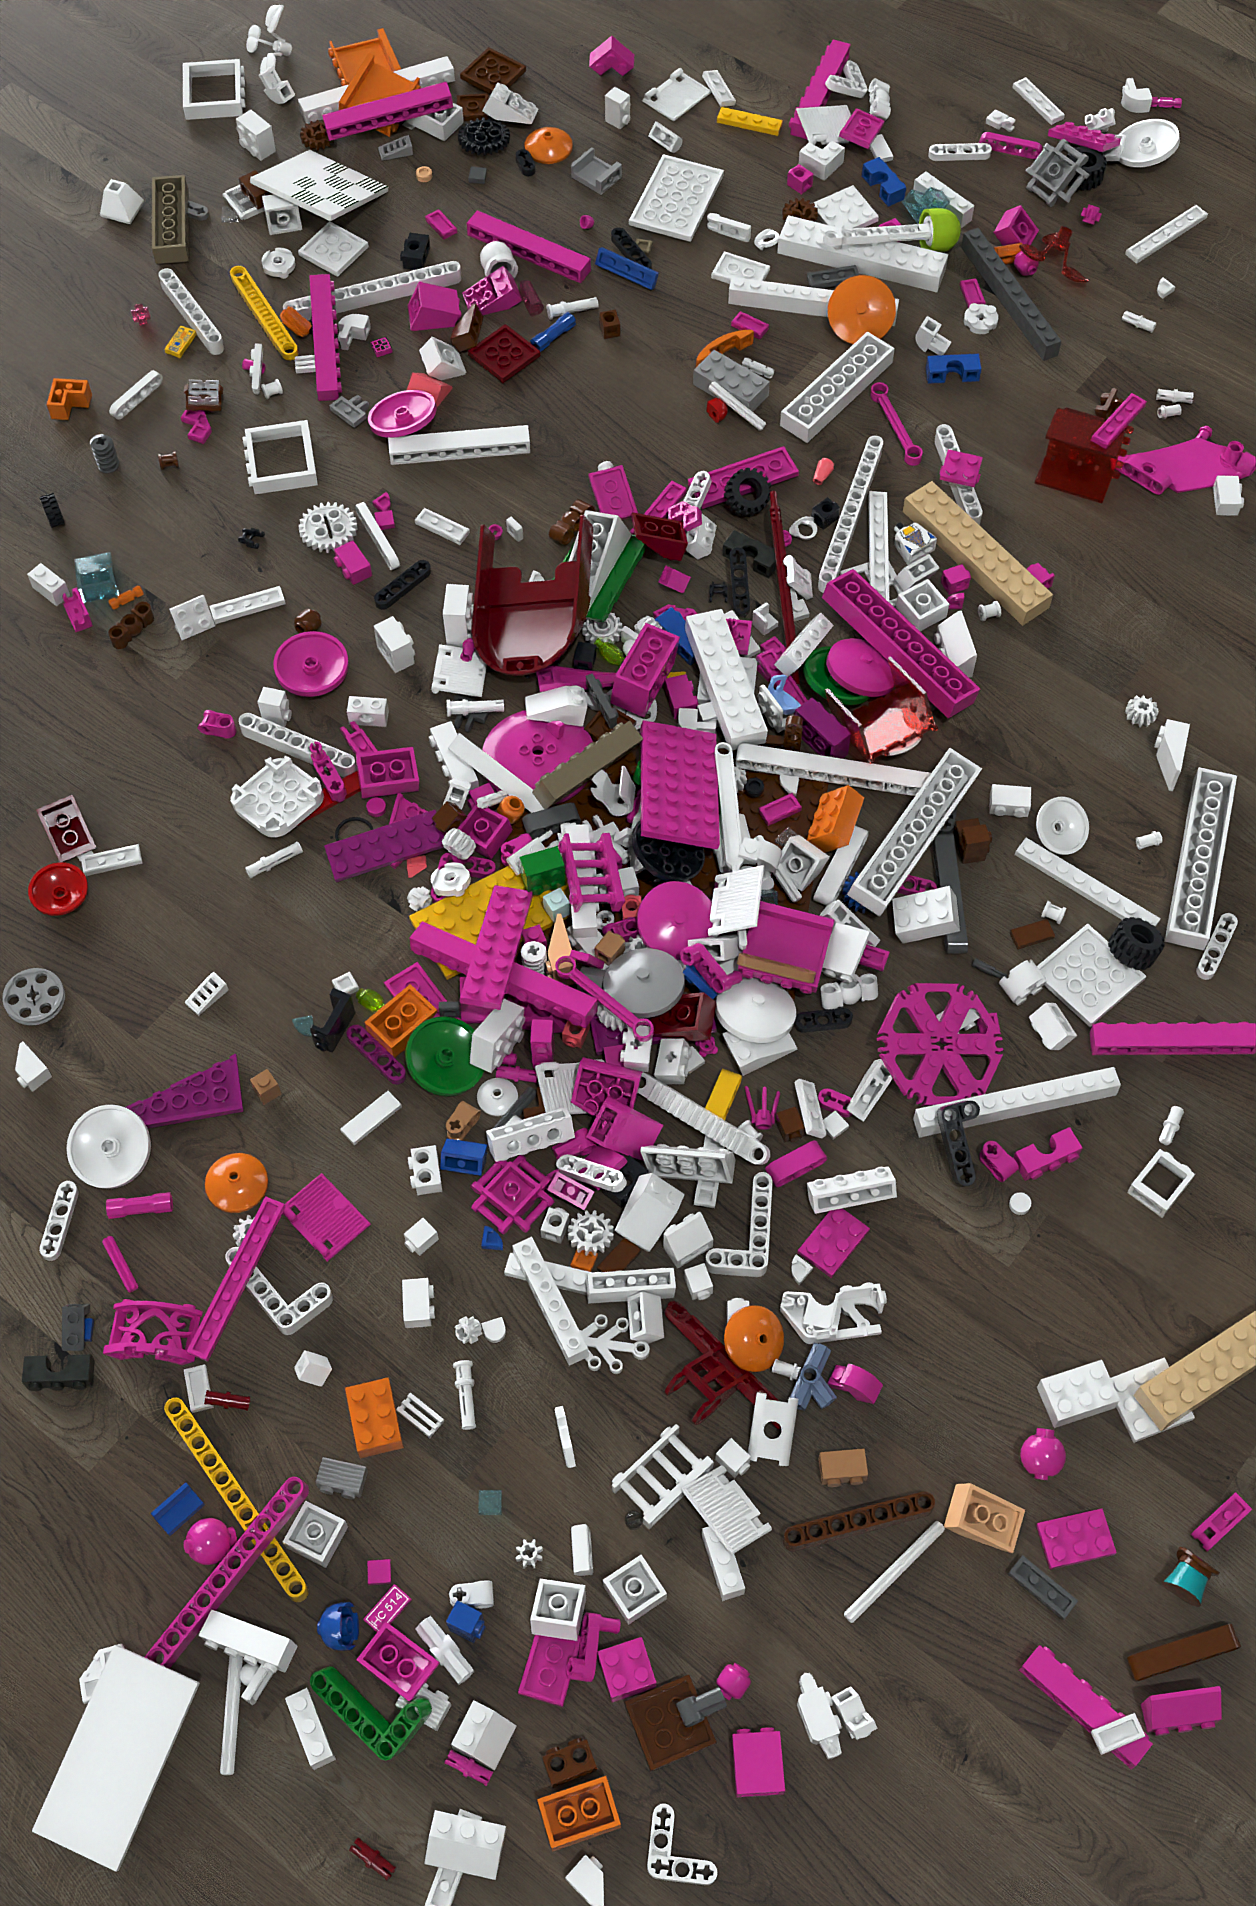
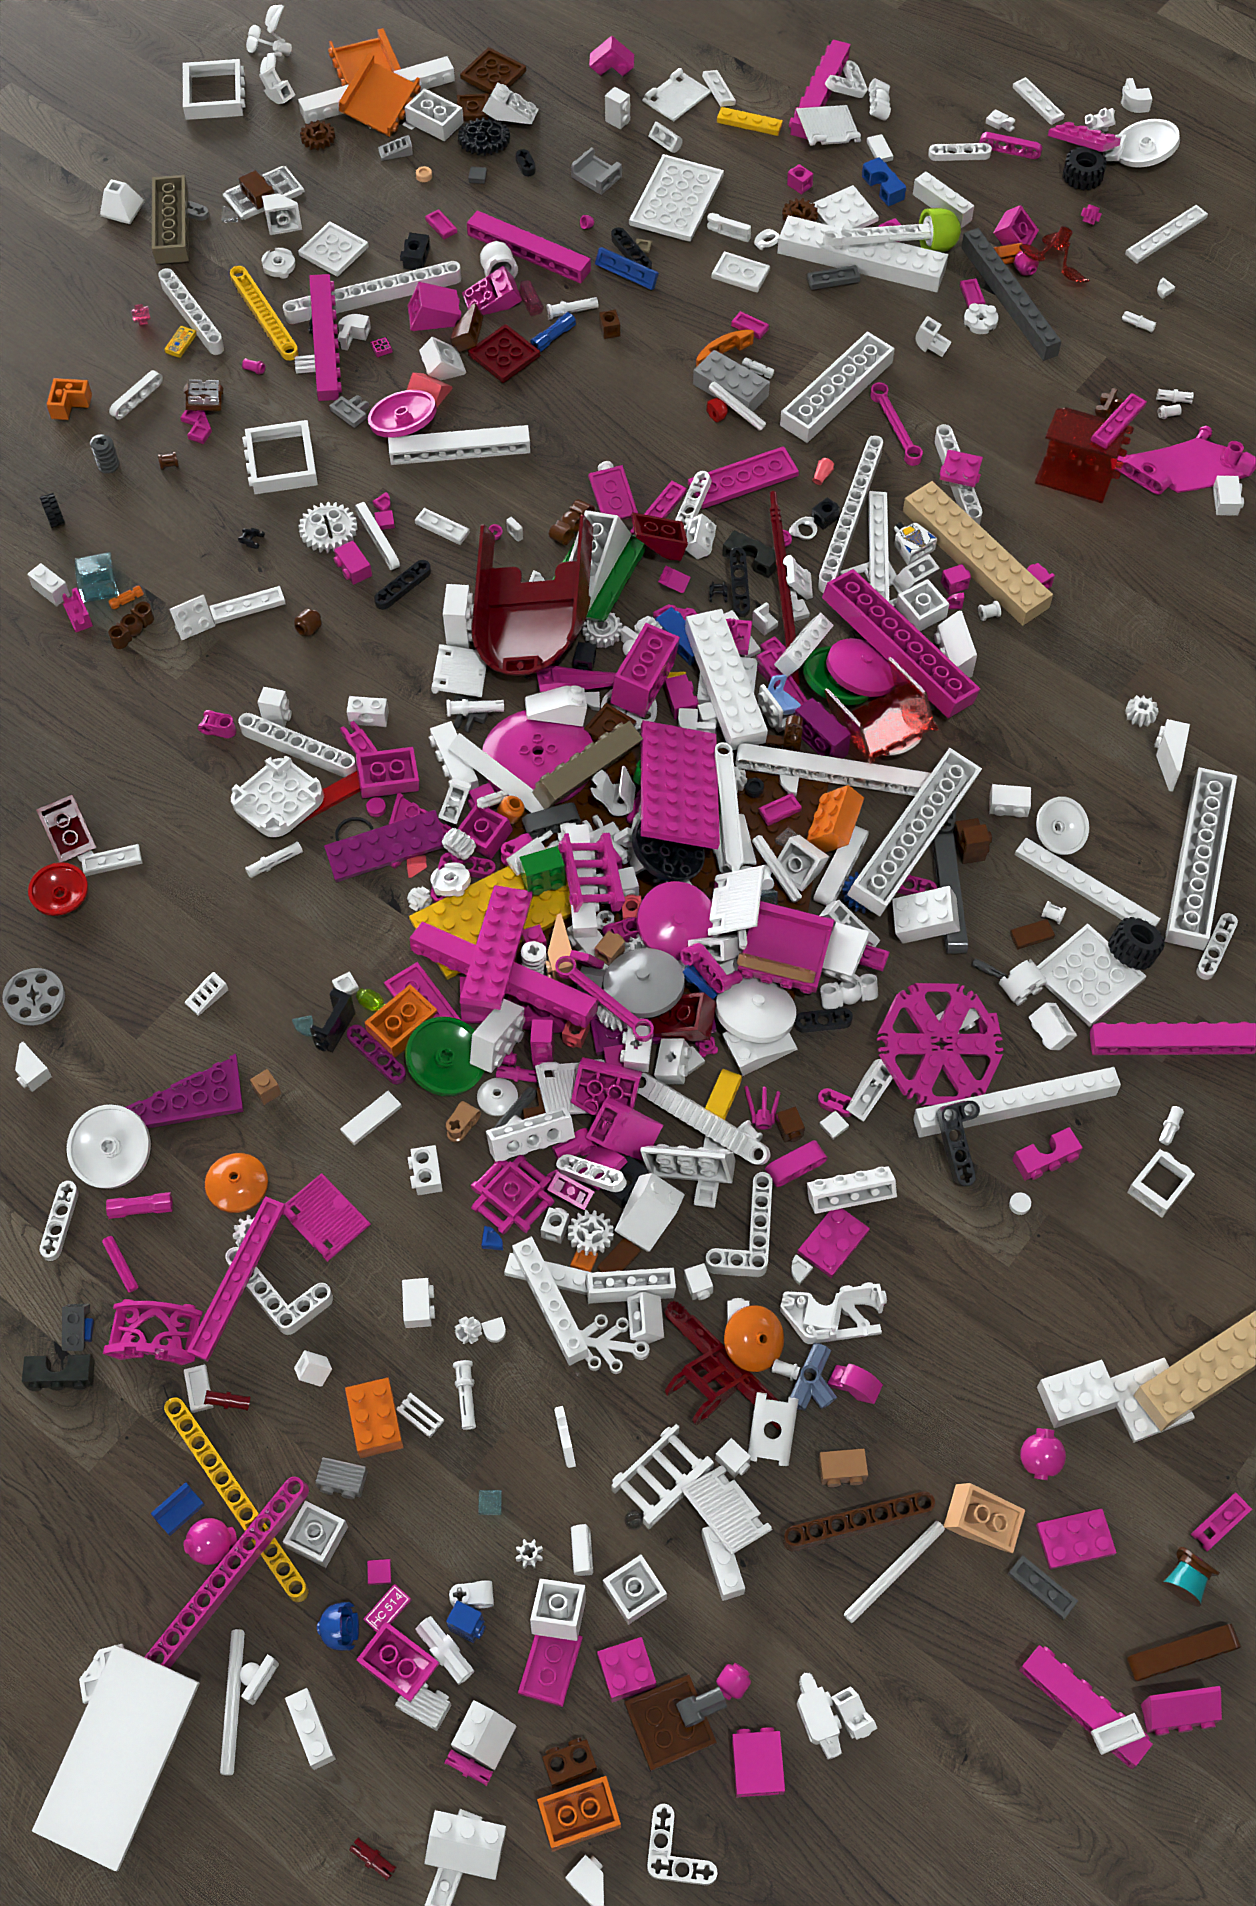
white brick [199,1609,298,1673] -> none
white brick [236,110,276,161] -> none
white tile [250,150,389,221] -> none
white hinge [250,343,263,395] -> none
white bush [261,379,283,399] -> none
dark pink dish [273,631,349,697] -> none
orange piece [280,306,312,337] -> none
dark pink beam [309,742,347,802] -> none
green beam [310,1666,432,1761] -> none
dark pink brick [322,81,453,141] -> none
white brick [374,616,415,673] -> none
white brick [404,1218,439,1256] -> none
reddish brown brick [432,801,467,833] -> none
dark grey tile [439,1002,461,1018] -> none
blue brick [440,1138,487,1176] -> none
dark pink pin [460,638,476,662] -> none
orange dish [524,127,573,164] -> none
light aqua brick [543,888,571,923] -> none
dark pink tile [546,720,565,739] -> none
dark pink beam [566,1612,621,1682] -> none
dark grey plate [585,673,619,729] -> none
clear neon green plant [594,638,625,666] -> none
white slope [663,1211,713,1269] -> none
dark pink tile [668,501,702,531] -> none
black tyre [724,468,772,517] -> none
white brick [728,277,899,326] -> none
white brick [738,837,782,873] -> none
white tile [794,1079,826,1139] -> none
white brick [799,141,845,181] -> none
orange dish [828,275,896,345] -> none
dark pink tile [839,109,885,149] -> none
clear light blue brick [902,187,950,224] -> none
blue arch [926,354,981,384] -> none
dark pink piece [979,1141,1019,1182] -> none
light grey brick [1025,139,1090,207] -> none
white pin [1136,831,1162,850] -> none
dark pink axle [1151,97,1182,108] -> none

